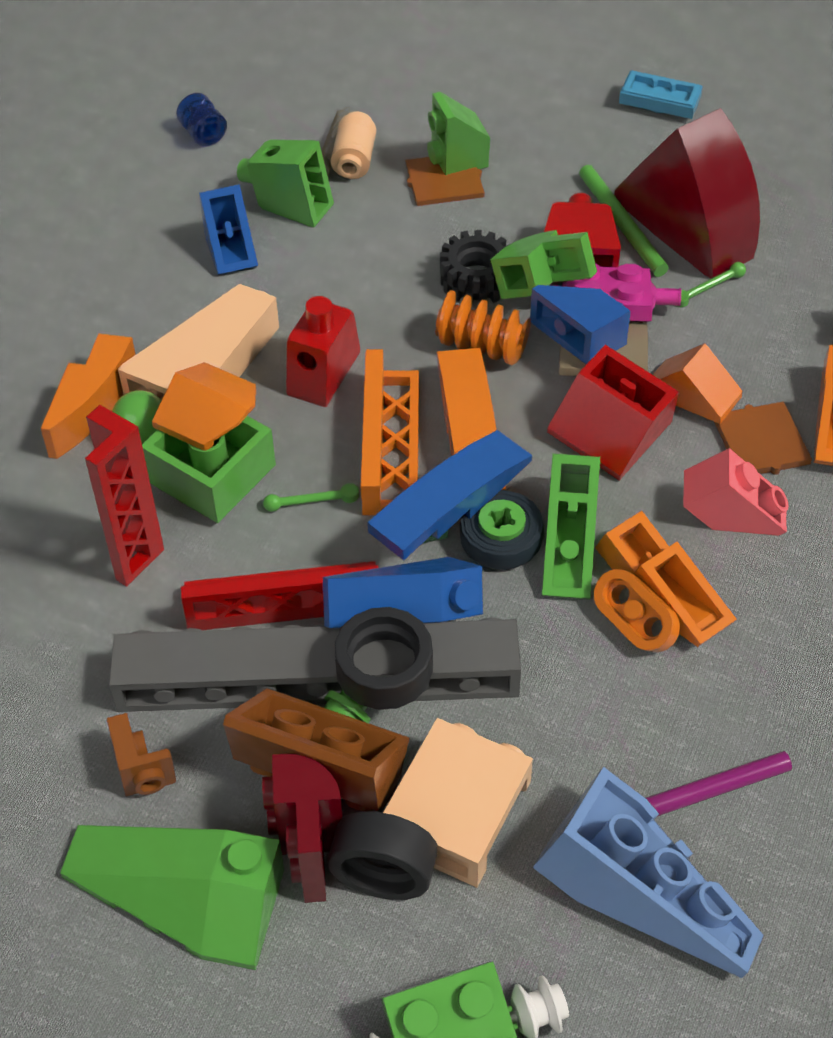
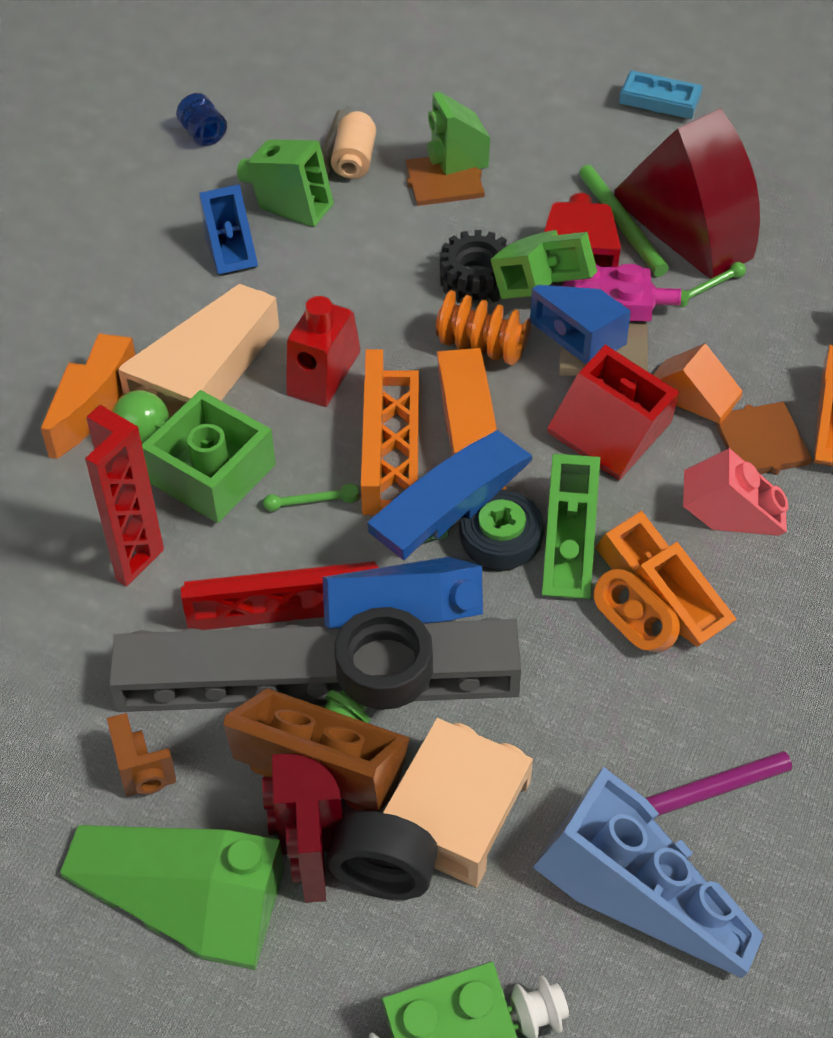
orange slope [152,362,257,451] -> none

